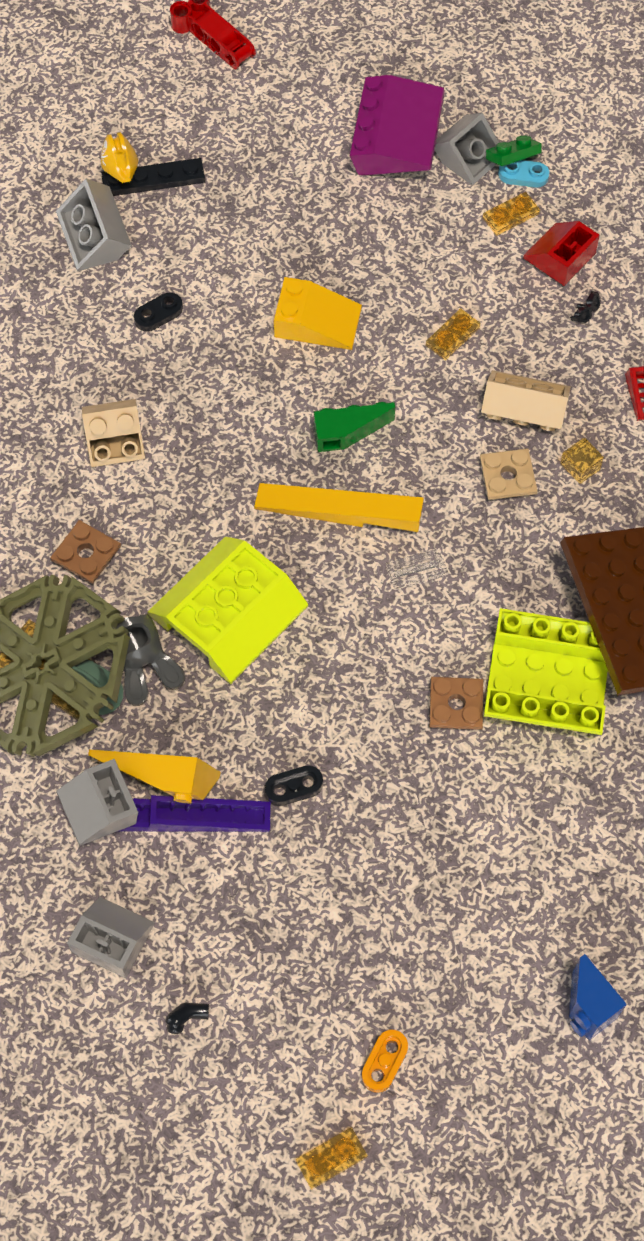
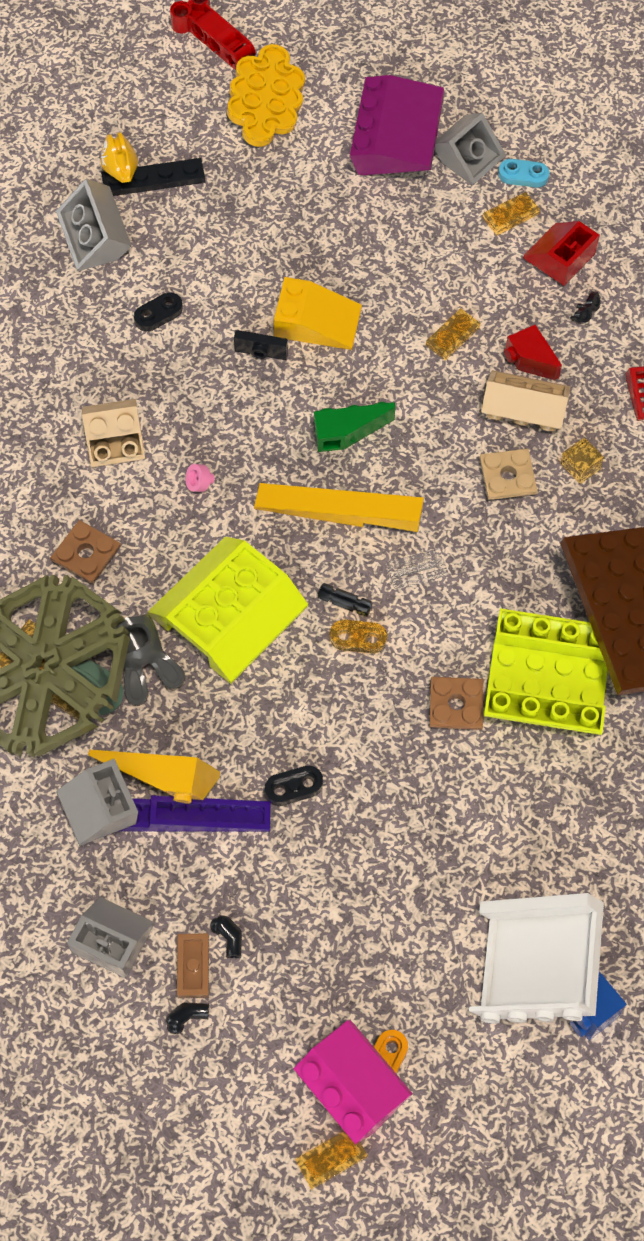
green plate [486,135,542,166] -> none
none -> medium nougat plate [177,933,209,998]
none -> bright pink tile [185,464,215,492]
none -> black arm [210,915,242,958]
none -> yellow plate [227,44,305,147]
none -> black plate [234,330,288,360]
none -> dark pink slope [293,1019,413,1145]
none -> black axle [318,583,373,617]
none -> clear yellow plate [330,620,387,653]
none -> white panel [469,893,604,1024]
none -> red slope [504,324,562,380]

